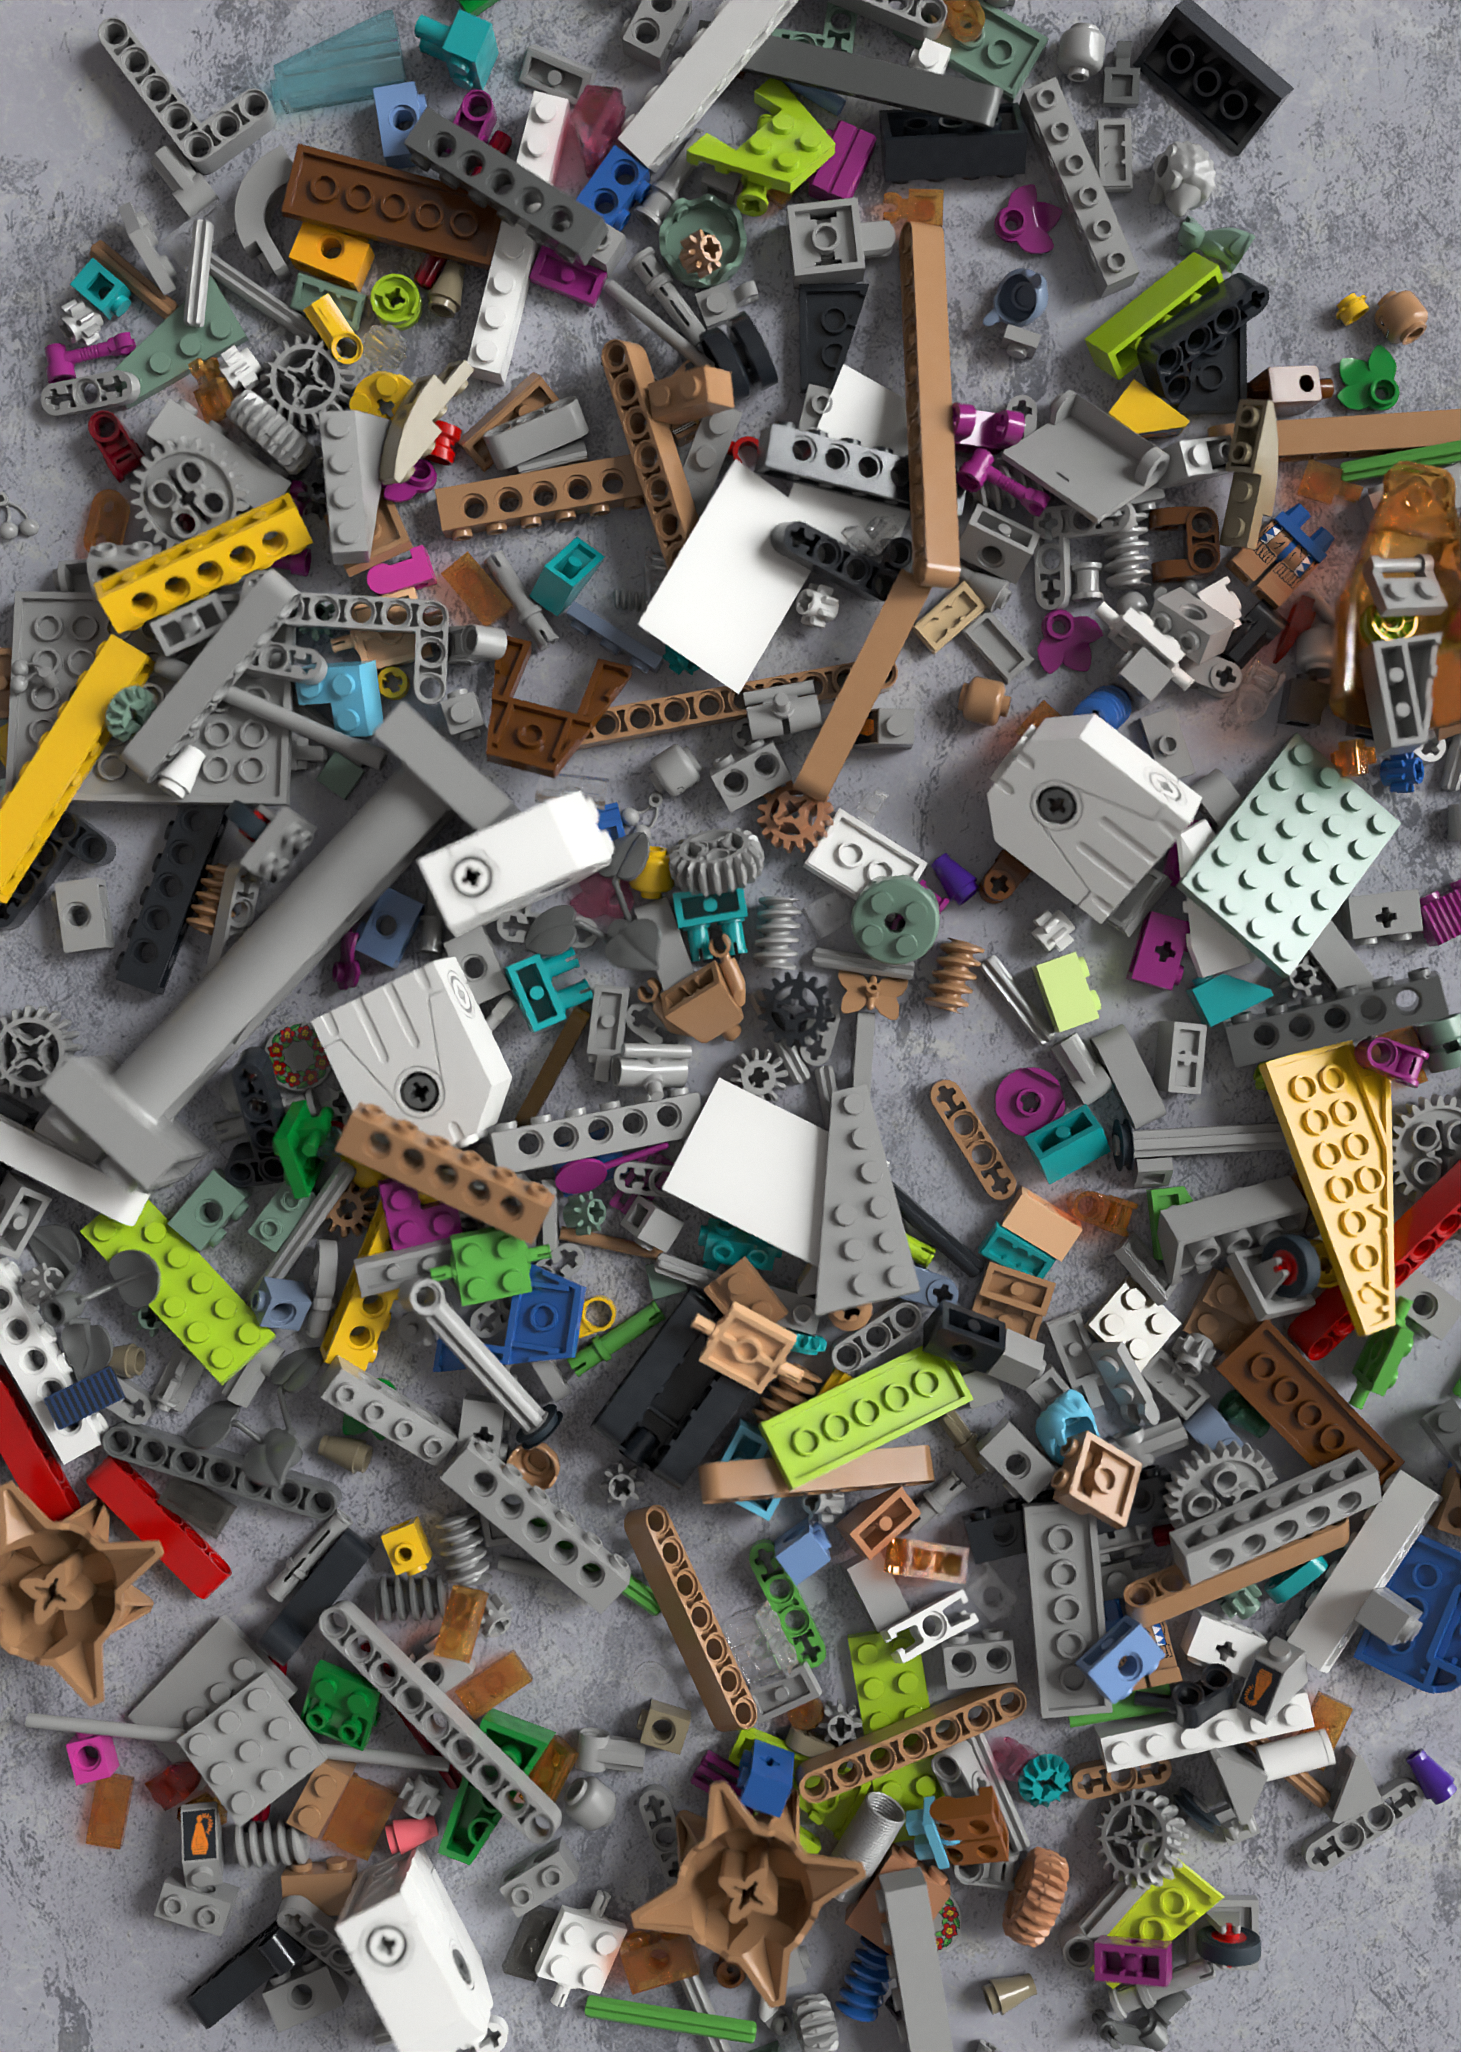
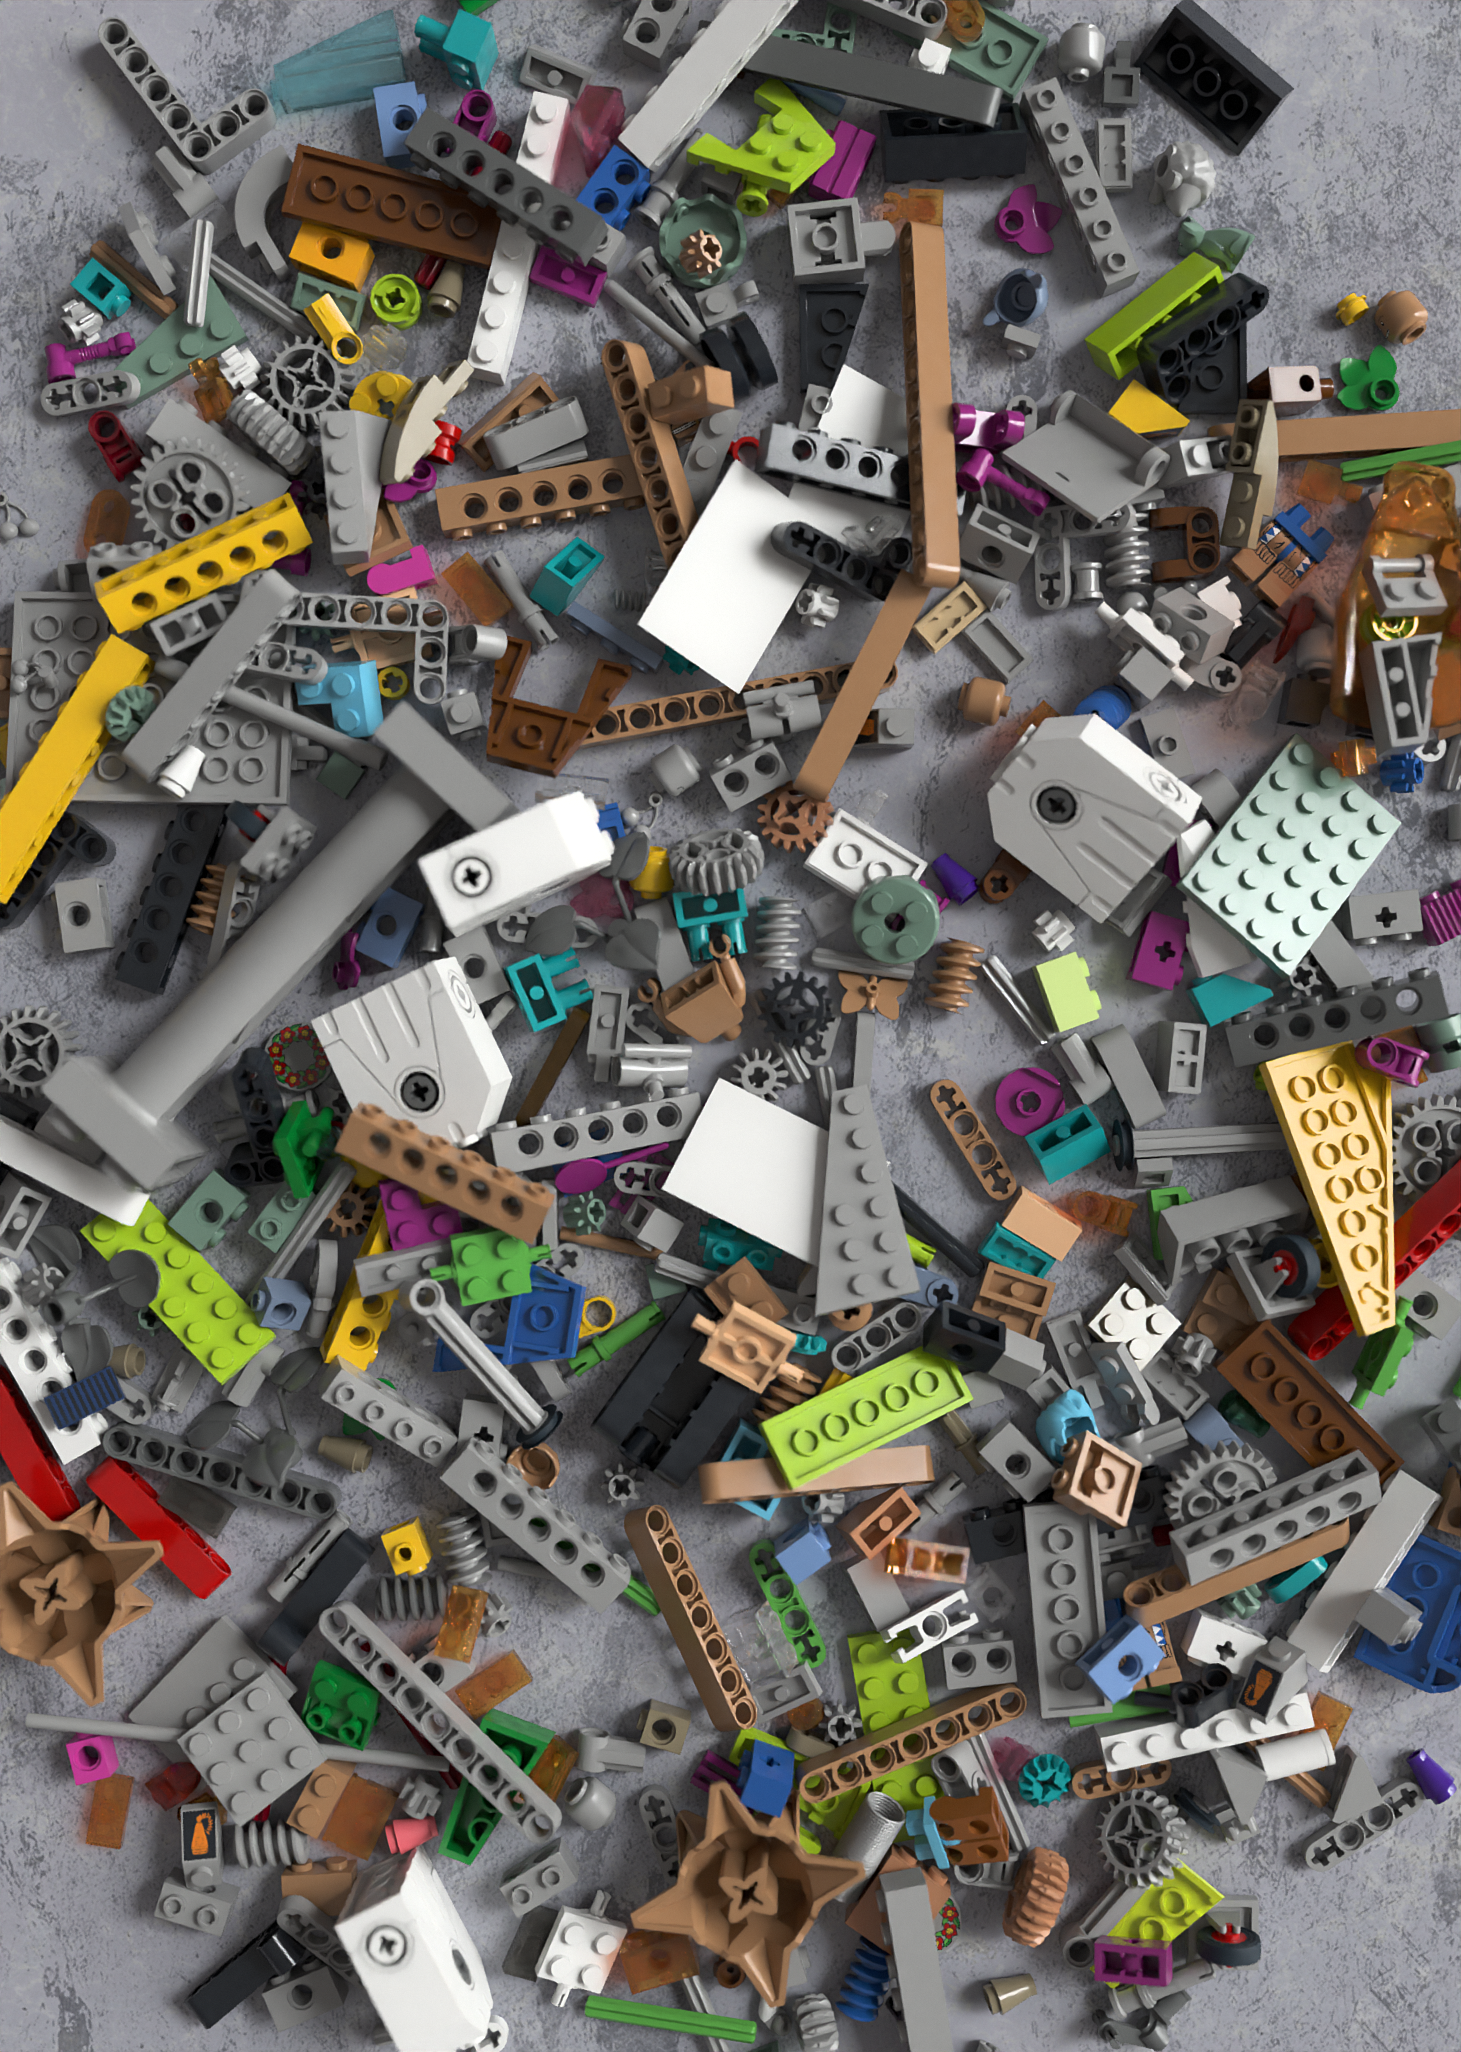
magenta plate [1037,609,1103,674] -> none

